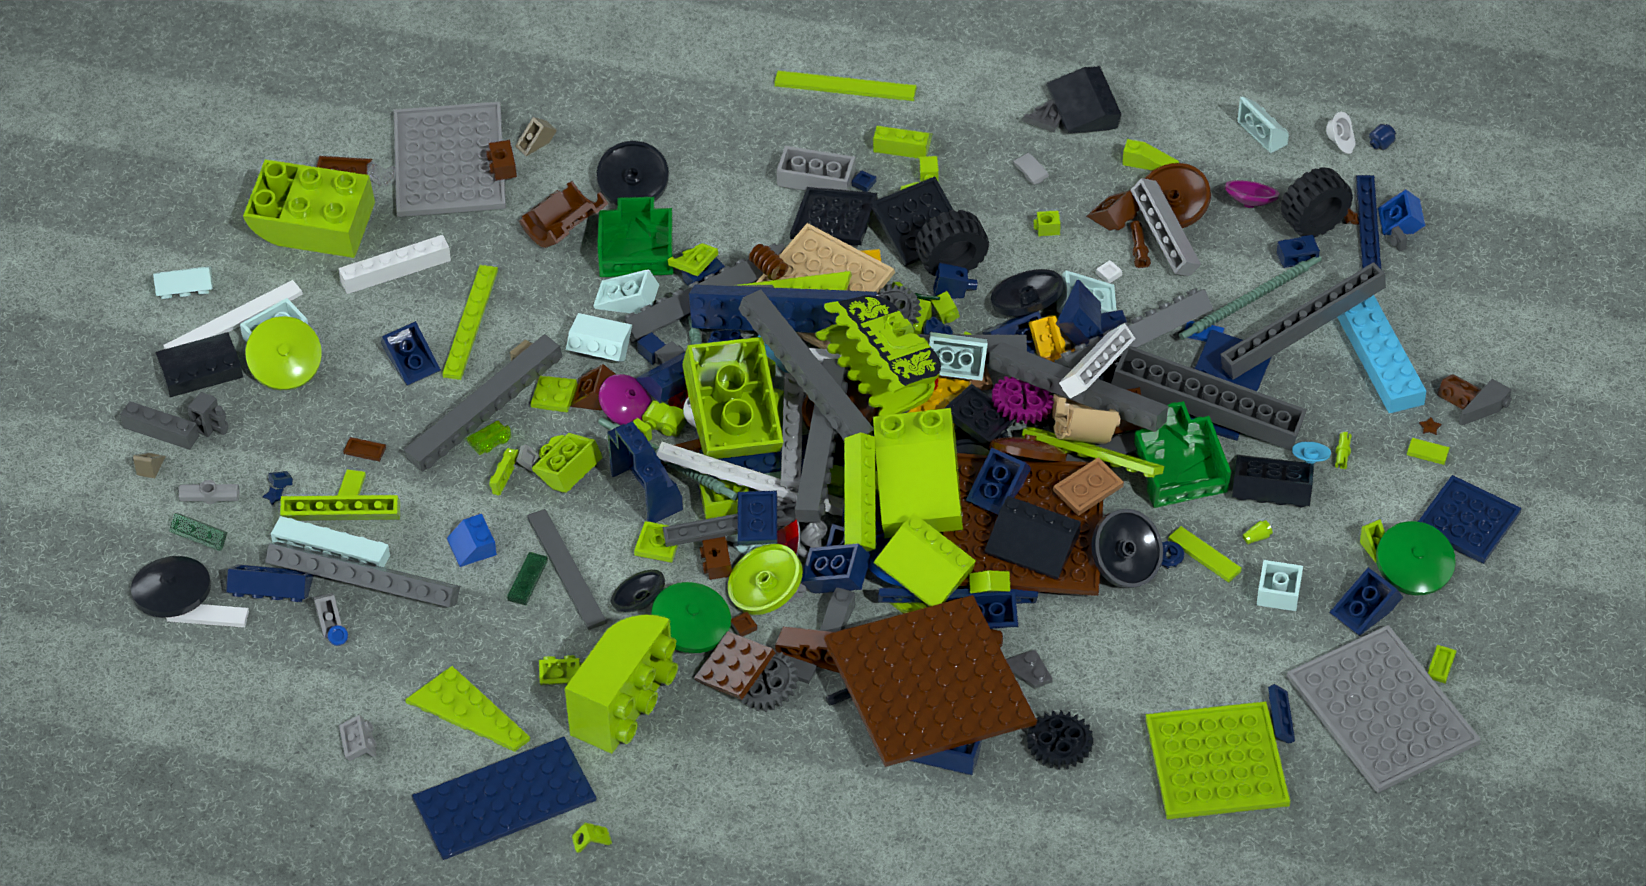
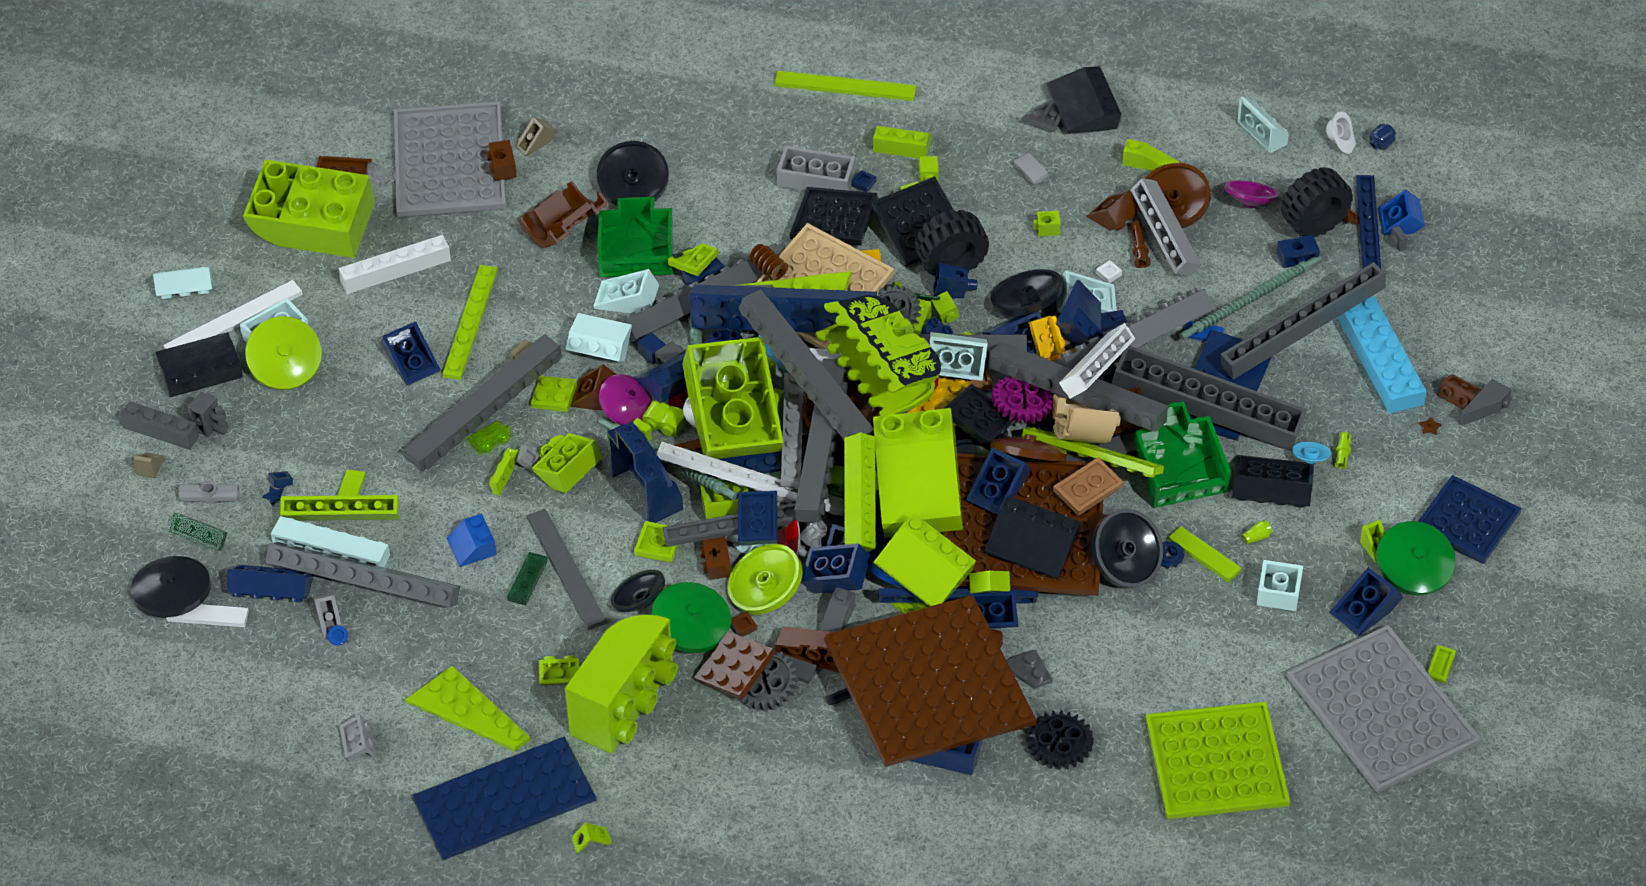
reddish brown tile [343,437,386,462] -> none
dark blue plate [1268,684,1295,743] -> none
lime tile [1407,438,1450,465] -> none

